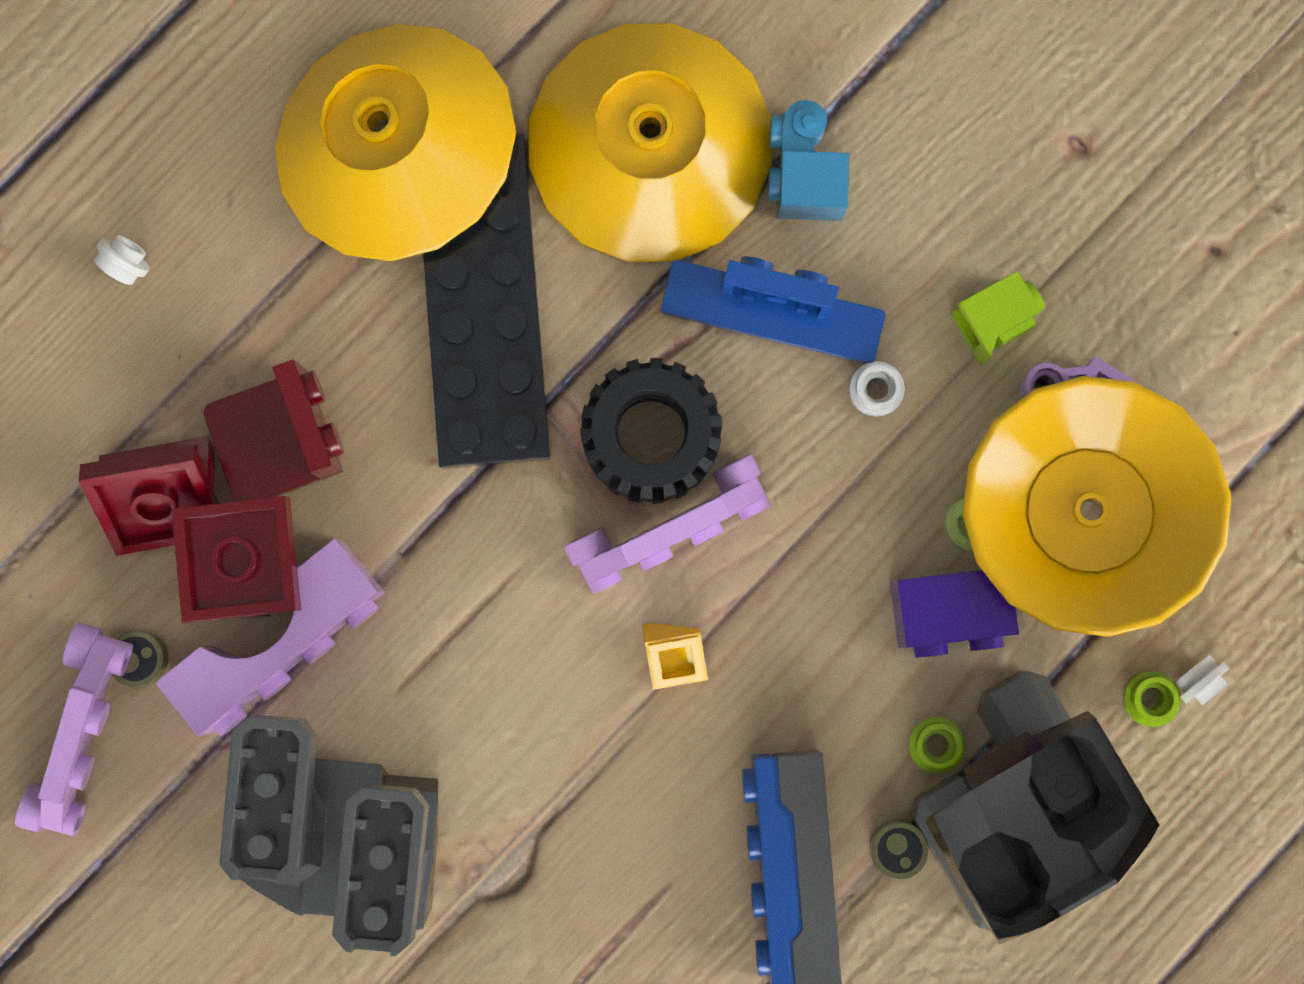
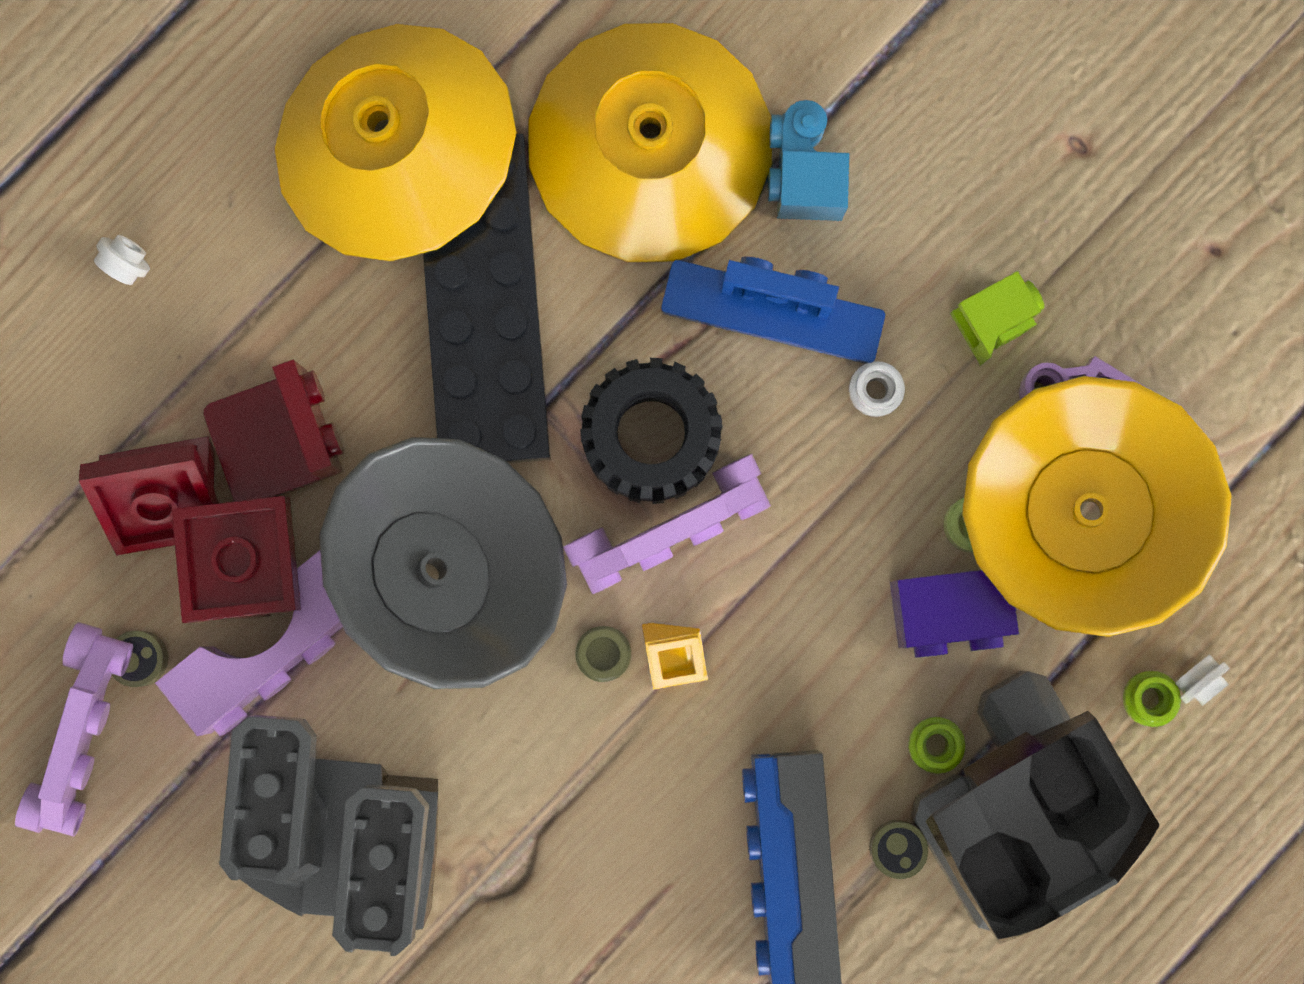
none -> dark grey dish [319,437,567,689]
none -> olive tile [575,626,631,682]

